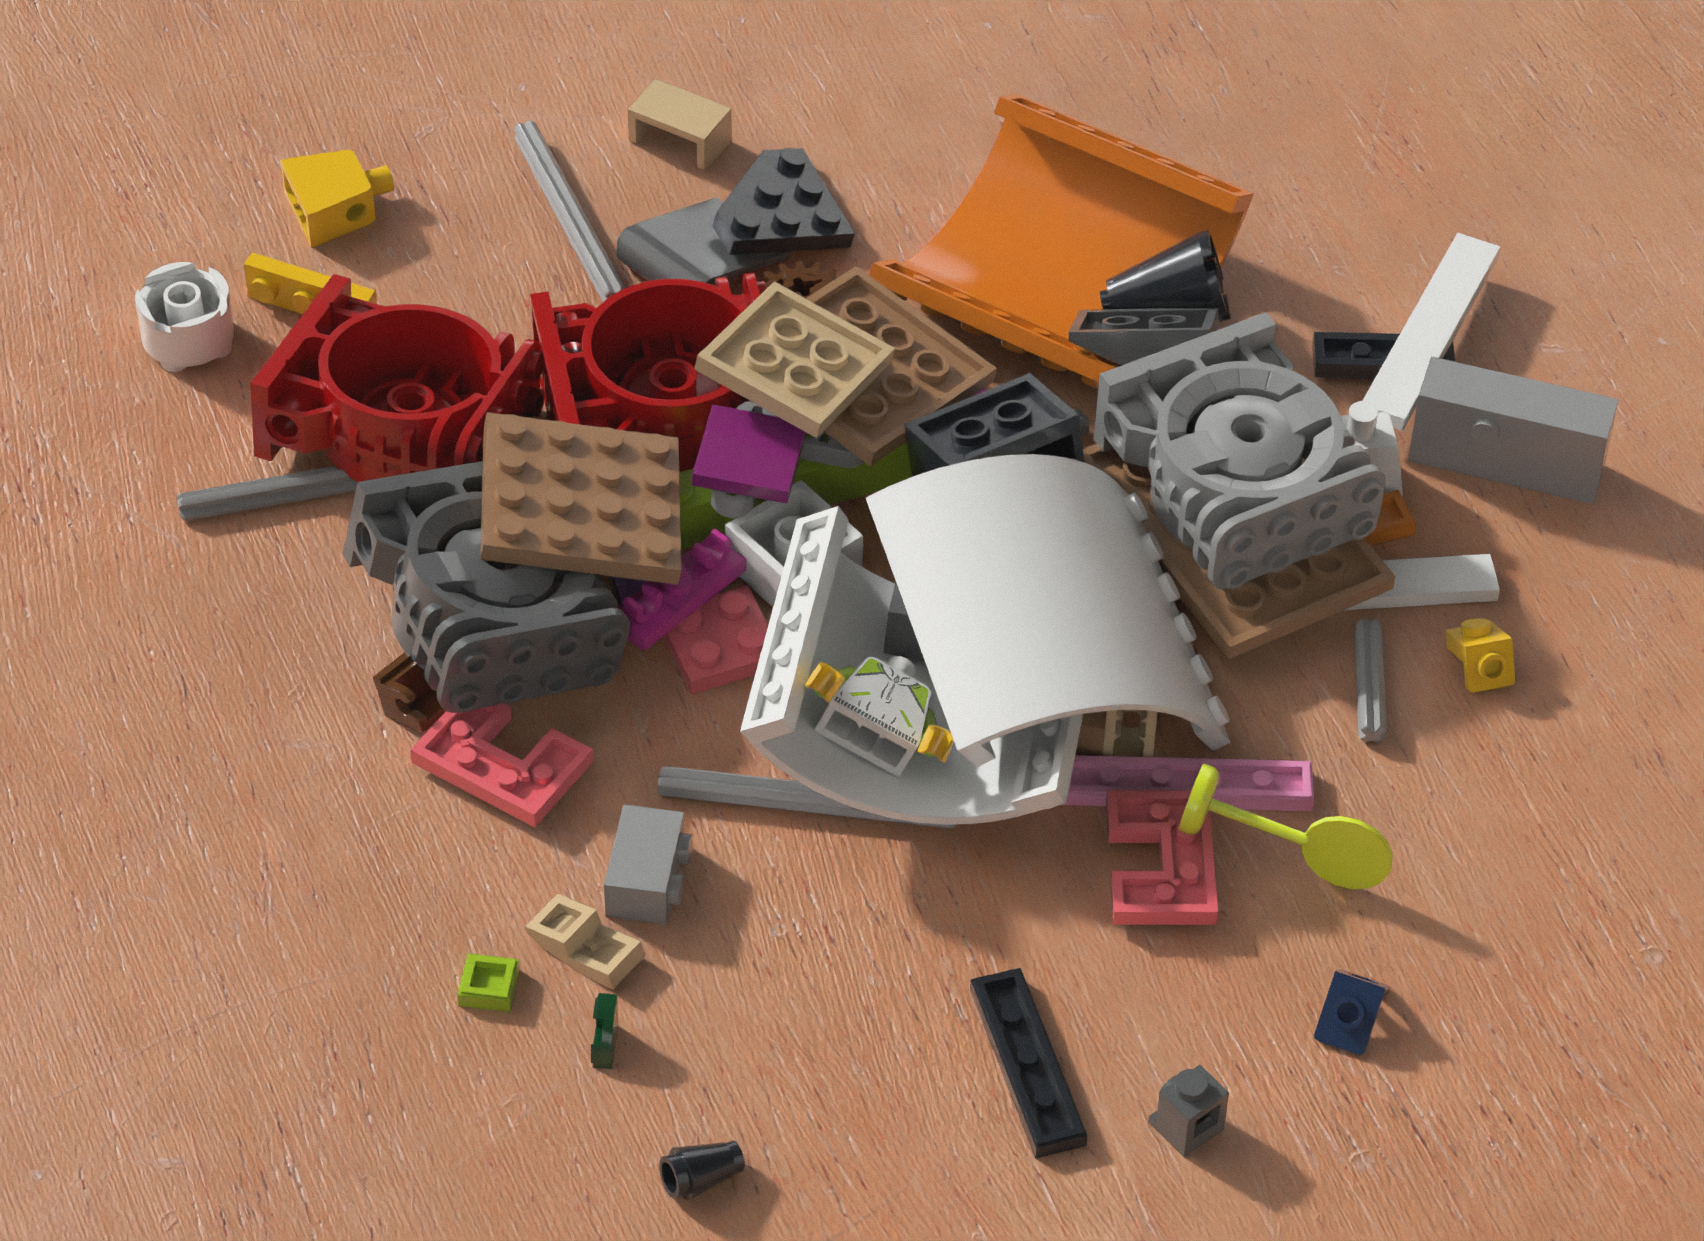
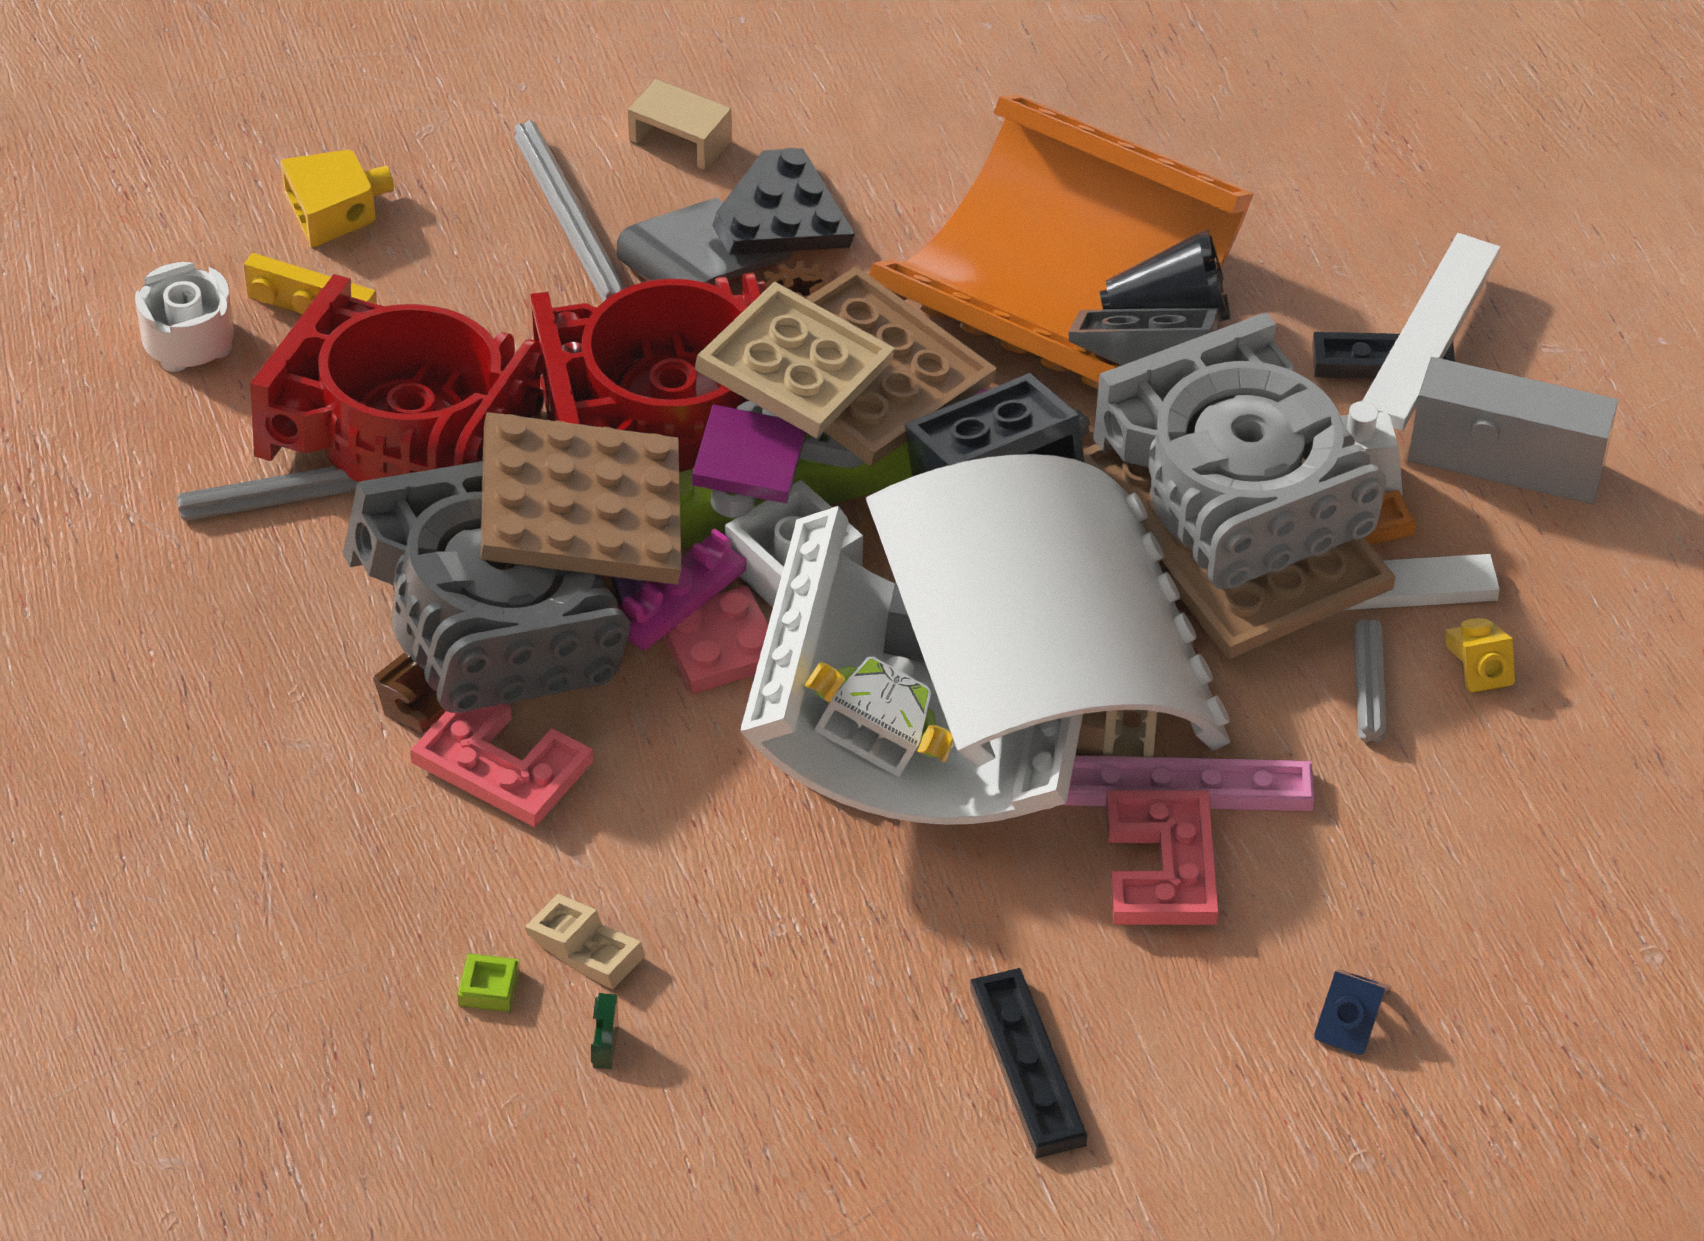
light grey brick [604,804,693,925] -> none
light grey axle [658,766,957,829] -> none
black cone [659,1140,745,1200] -> none
dark grey brick [1148,1065,1229,1157] -> none
neon yellow piece [1178,763,1393,889] -> none

